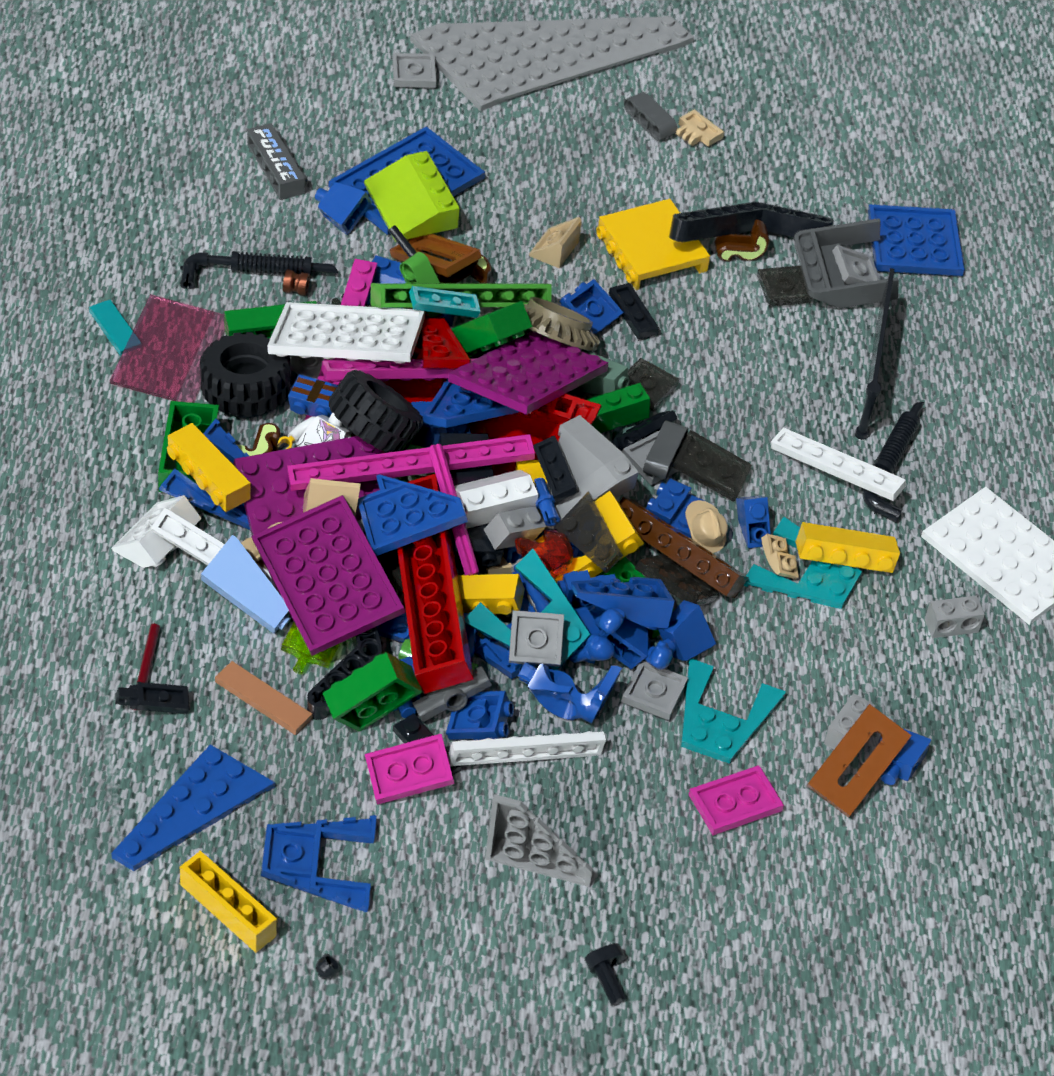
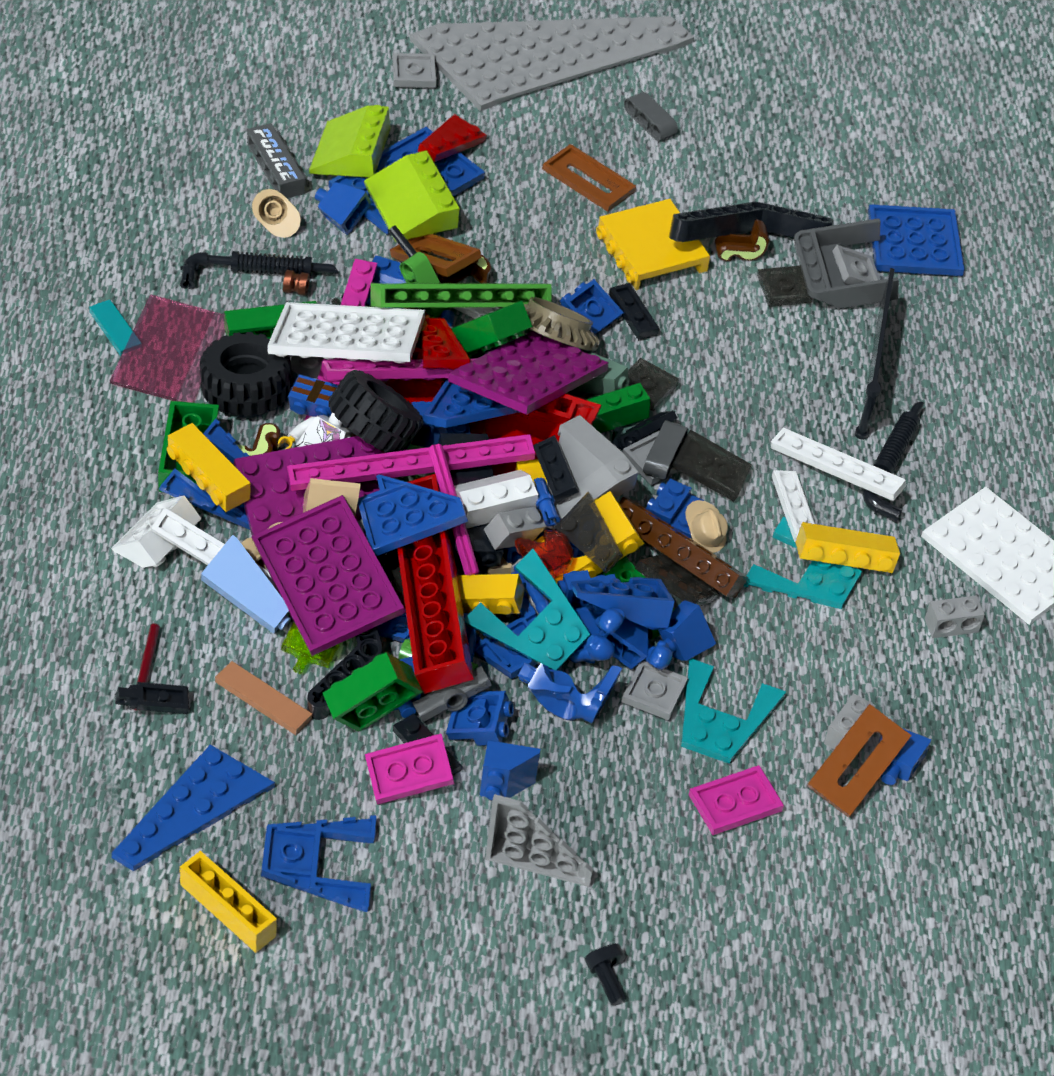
black hinge [315,954,340,979] -> none
teal plate [409,286,481,318] -> none
white plate [448,731,606,766] -> none
light grey plate [509,610,564,667] -> none
tan slope [529,217,582,268] -> none
tan hinge [676,110,724,147] -> none
blue slope [736,495,771,548] -> none
tan slope [761,534,799,579] -> none
none -> tan piece [252,189,301,238]
none -> lime slope [309,105,391,177]
none -> red wing [418,114,487,162]
none -> blue slope [480,740,541,800]
none -> dark orange piece [542,144,636,212]
none -> white tile [772,470,815,542]

